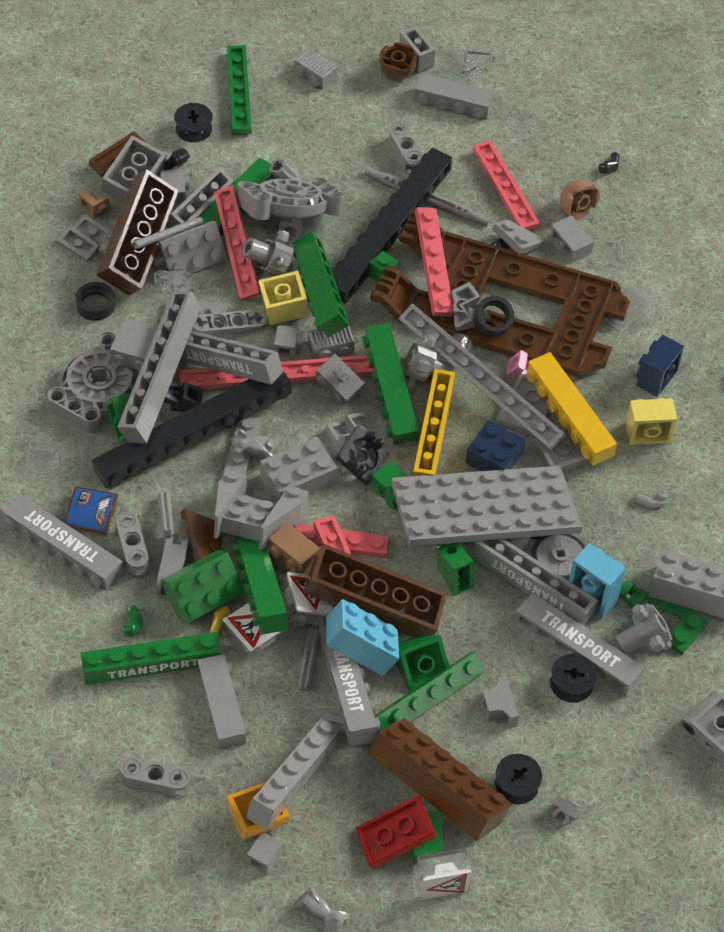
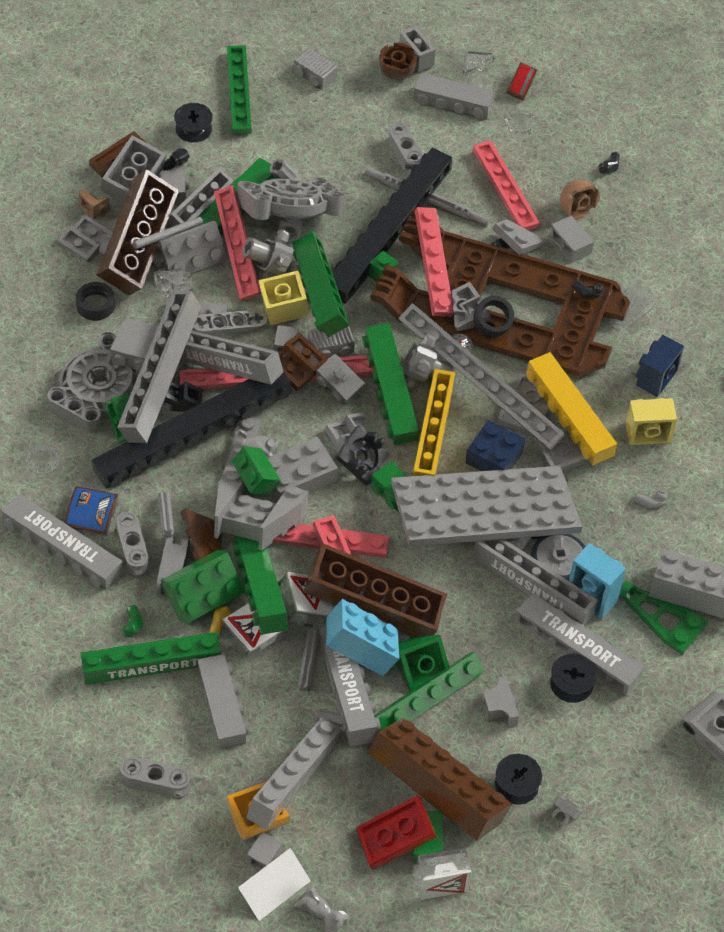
medium nougat brick [269,522,320,581] -> none
green torso [435,543,474,596] -> none
bright pink tile [506,350,529,378] -> none
light grey piece [616,604,672,655] -> none
none -> green brick [231,446,281,495]
none -> white sticker [238,848,310,921]
none -> reddish brown slope [278,332,328,391]
none -> slope [506,62,537,101]
none -> black arm [572,280,604,298]

